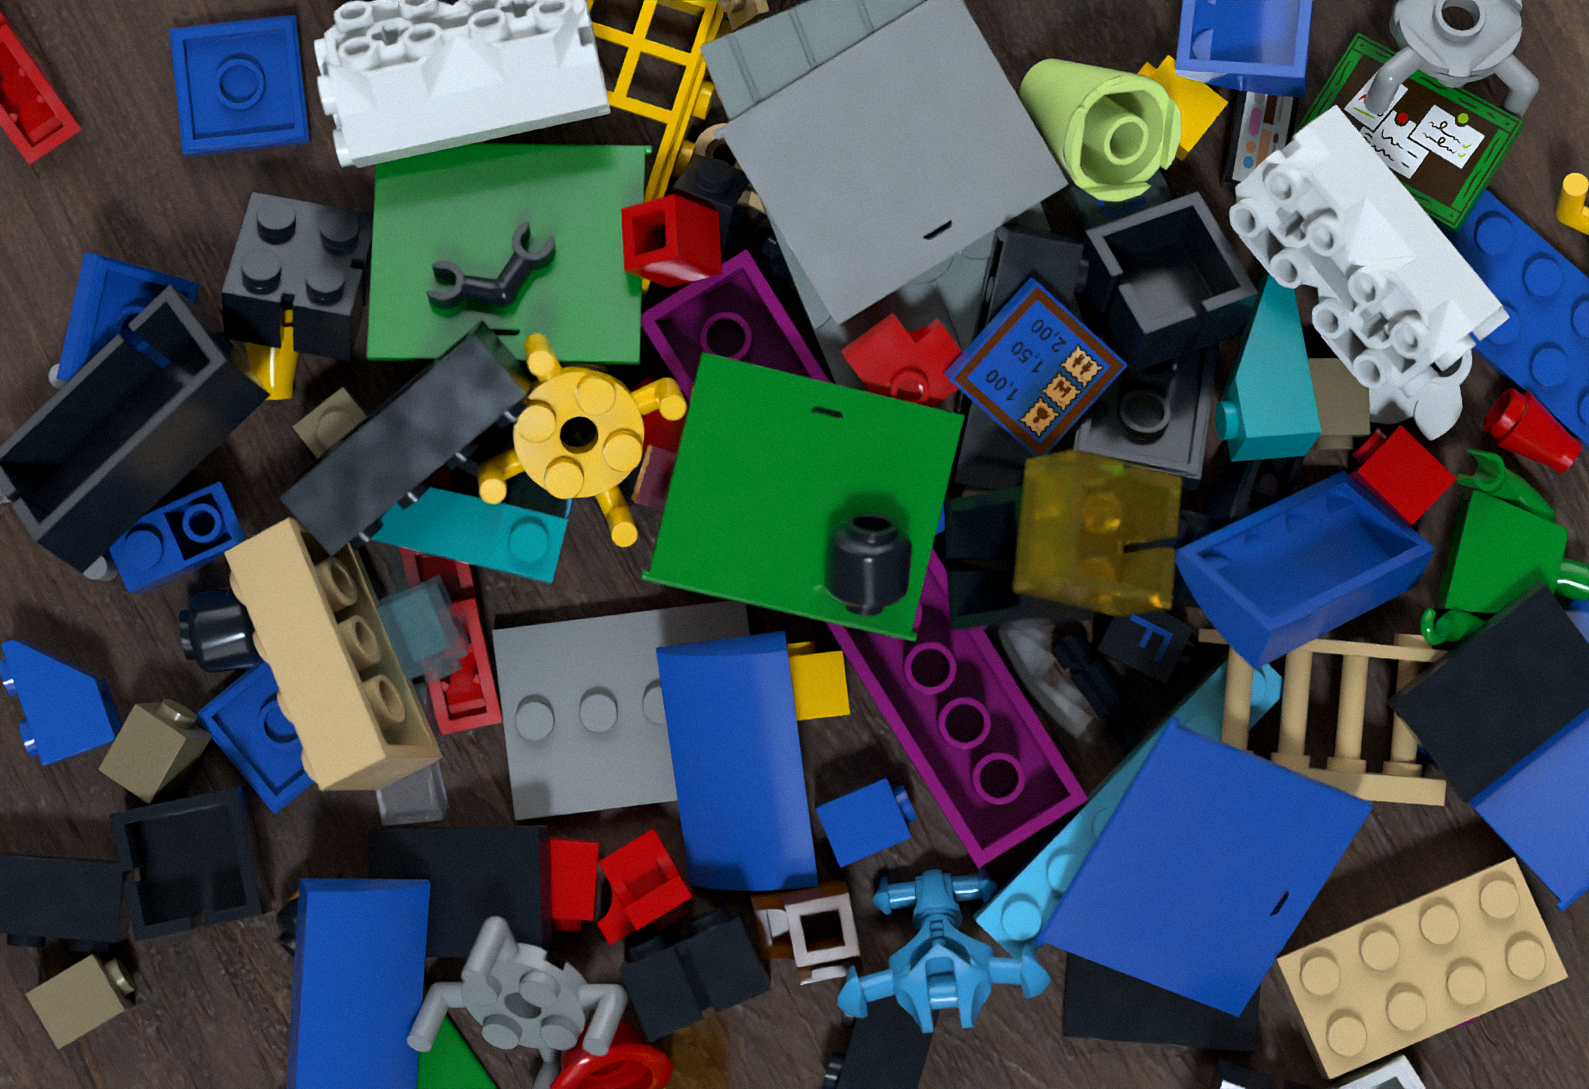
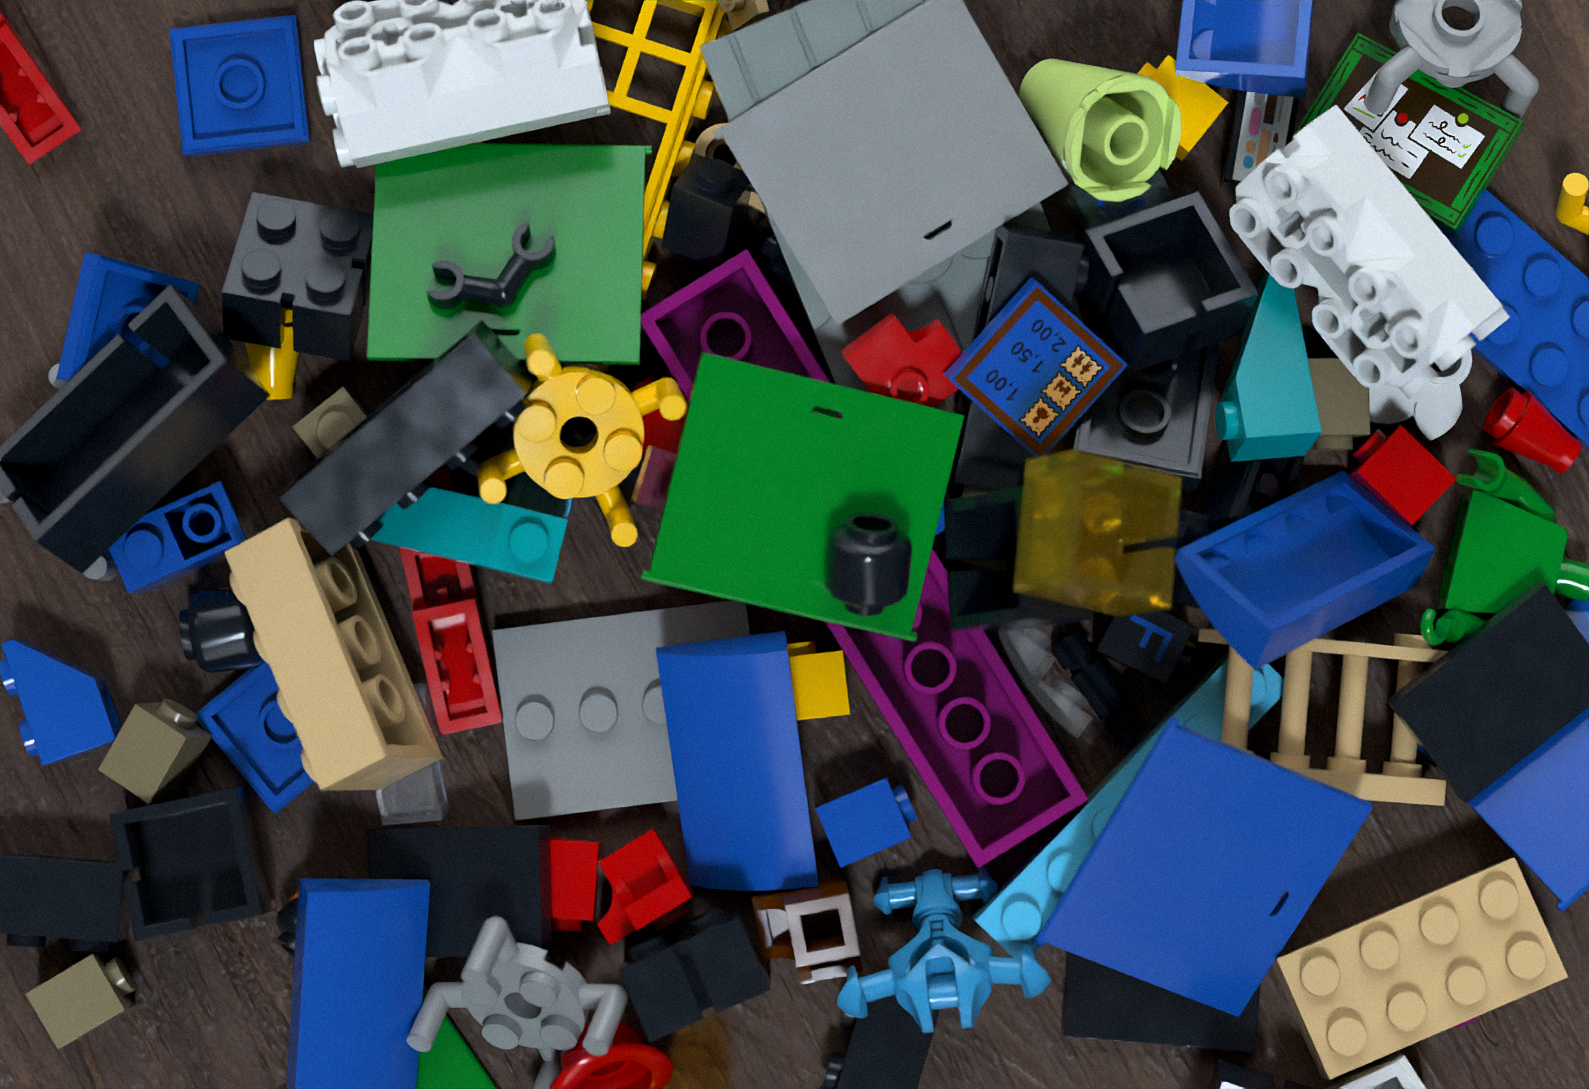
clear light blue brick [376,575,470,682] -> none
red brick [621,194,722,287] -> none

